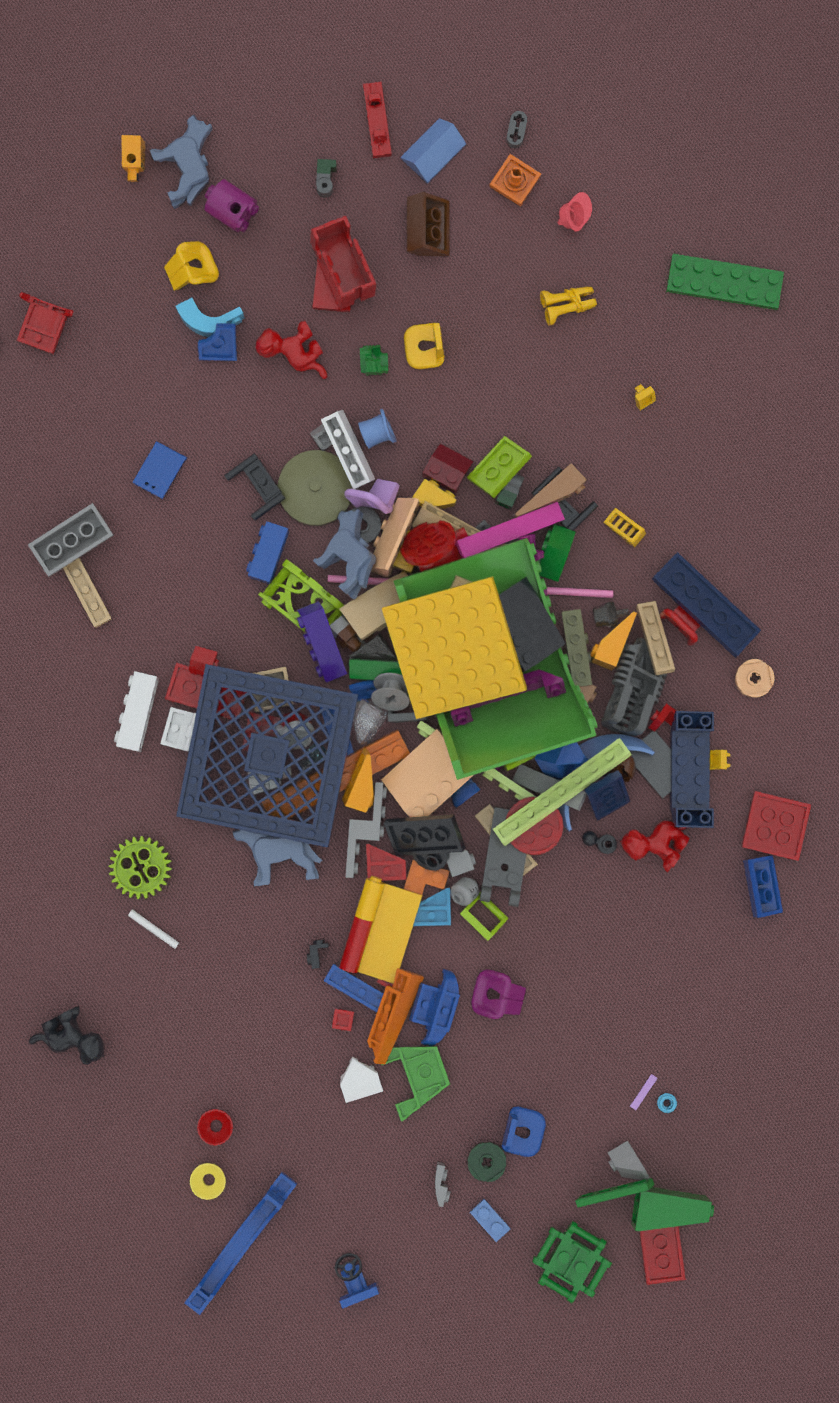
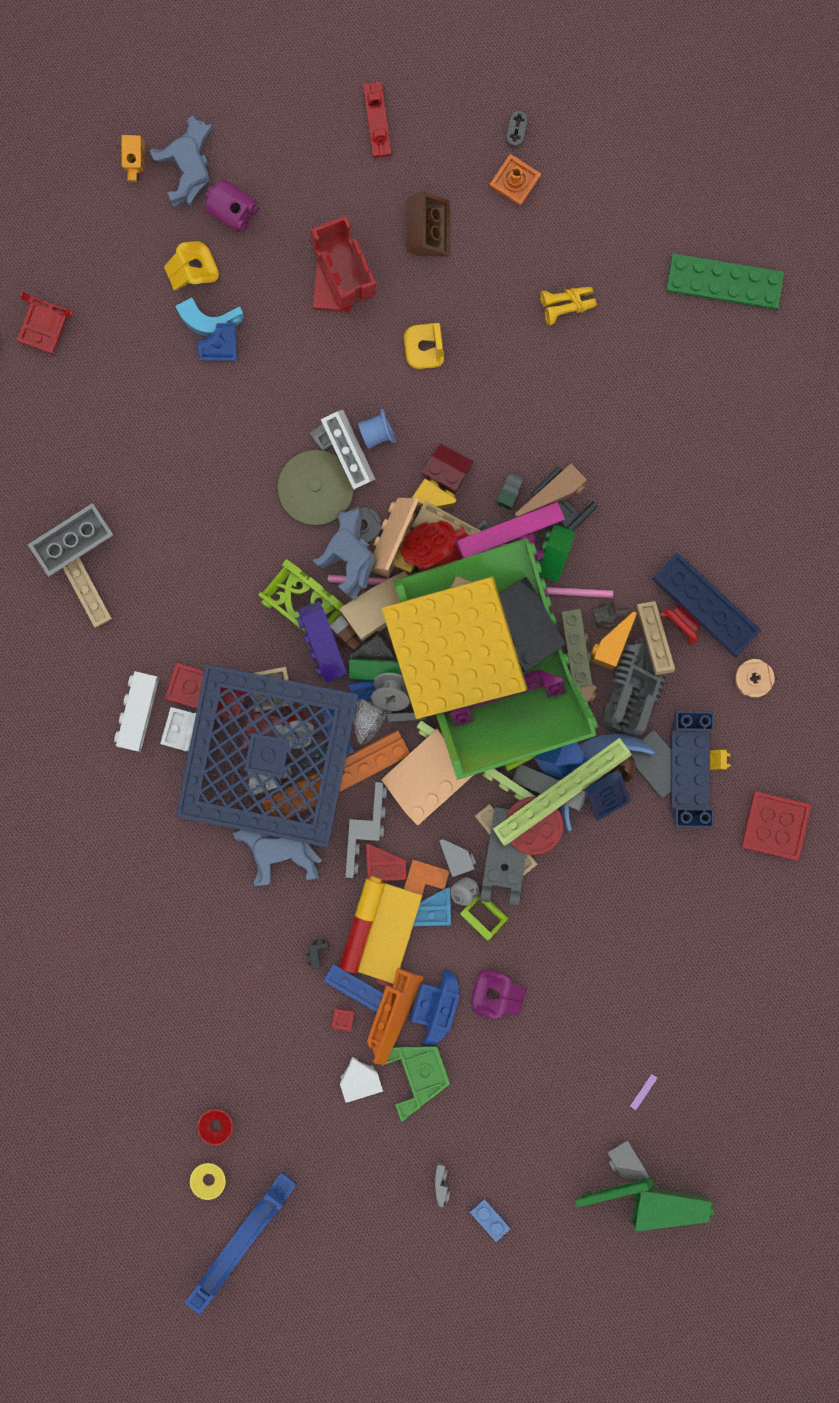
black animal [28,1006,105,1065] -> none
lime gear [108,836,172,899] -> none
white bar [128,909,179,949] -> none
blue container [132,441,187,499] -> none
red brick [189,646,220,676] -> none
black plate [224,453,286,521] -> none
blue brick [246,521,289,584] -> none
red animal [255,321,328,379] -> none
leg [316,159,337,198] -> none
blue piece [335,1253,379,1309] -> none
light orange slope [342,748,374,813] -> none
lavender piece [344,479,400,514] -> none
green hair [360,345,388,376] -> none
black plate [384,814,466,871] -> none
medium blue slope [401,118,466,184] -> none
blue brick [452,778,480,809] -> none
lime tile [467,436,532,498] -> none
dark green plate [467,1141,506,1182] -> none
blue piece [502,1106,546,1157] -> none
green brick [532,1221,612,1303] -> none
coral piece [557,192,592,232] -> none
black plate [582,831,617,854] -> none
yellow slope [603,508,646,548] -> none
red animal [620,820,690,873] -> none
yellow tile [635,384,656,410] -> none
red tile [639,1226,686,1285] -> none
red bracket [649,703,676,732] -> none
medium azure plate [657,1093,677,1113] -> none
blue slope [743,855,783,918] -> none

